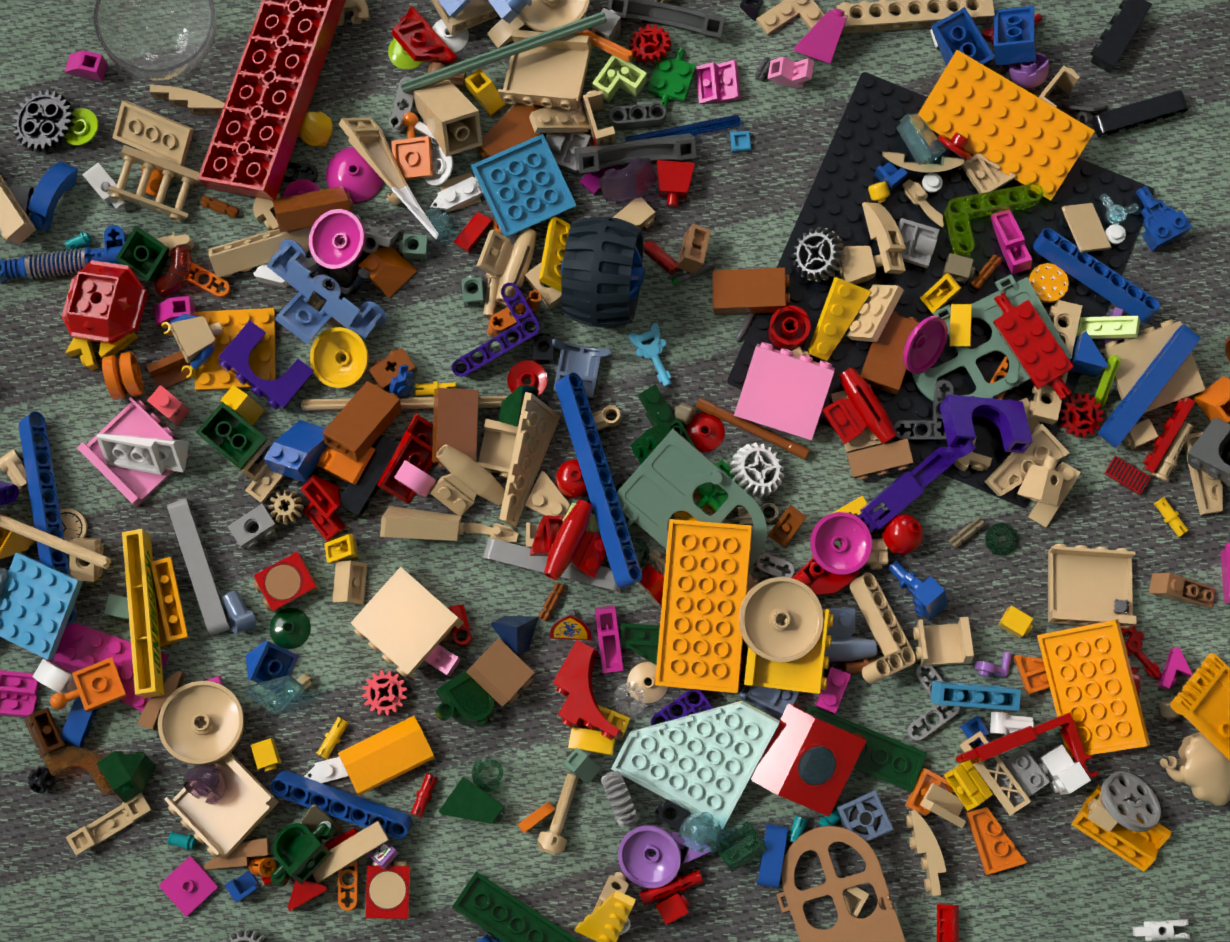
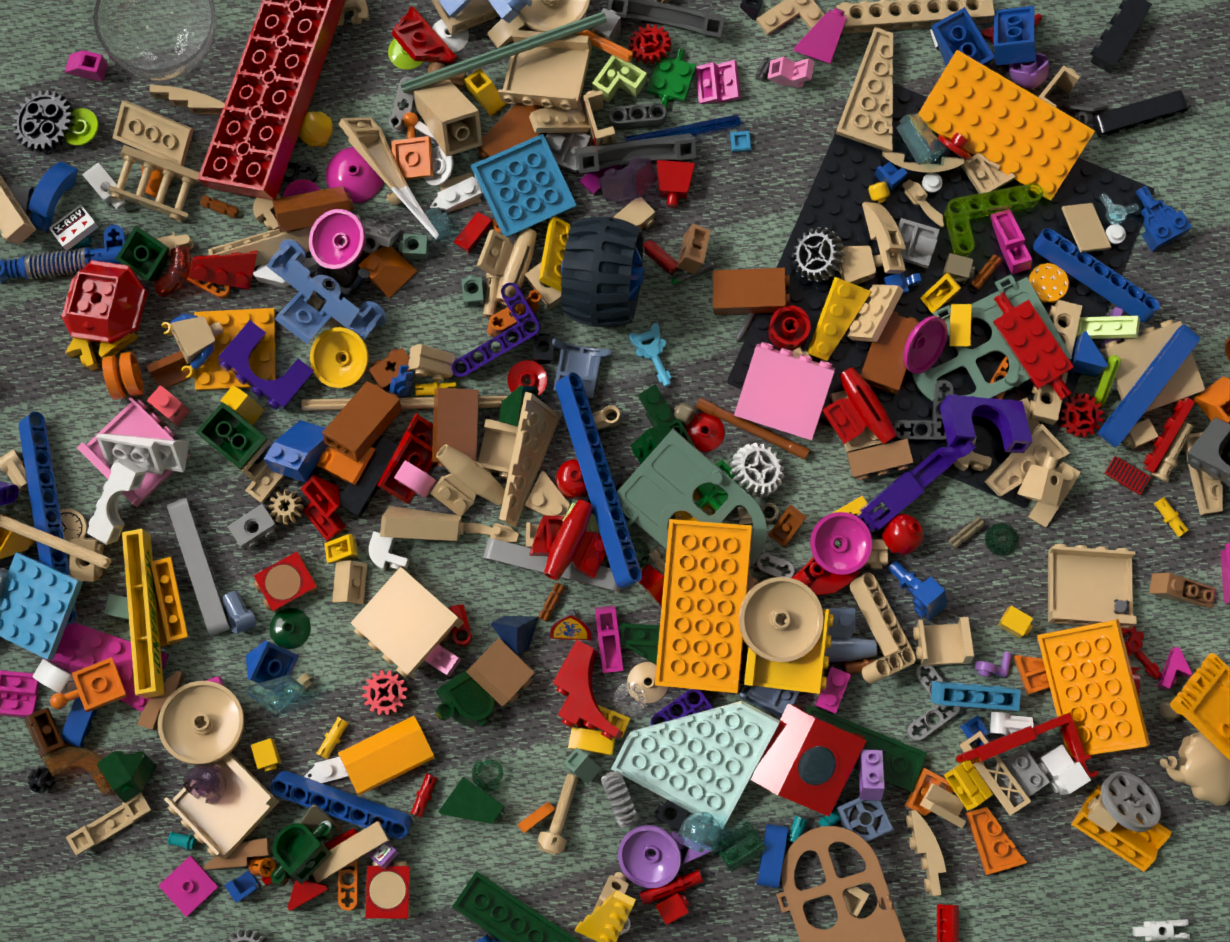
dark pink slope [154,296,195,326] -> none
none -> white tile [49,204,98,251]
none -> white arch [87,459,147,545]
none -> red wing [189,250,258,289]
none -> white brick [369,531,410,571]
none -> tan brick [408,344,455,381]
none -> tan wing [836,27,893,152]
none -> medium lavender brick [858,750,884,801]
none -> blue plate [884,272,921,295]

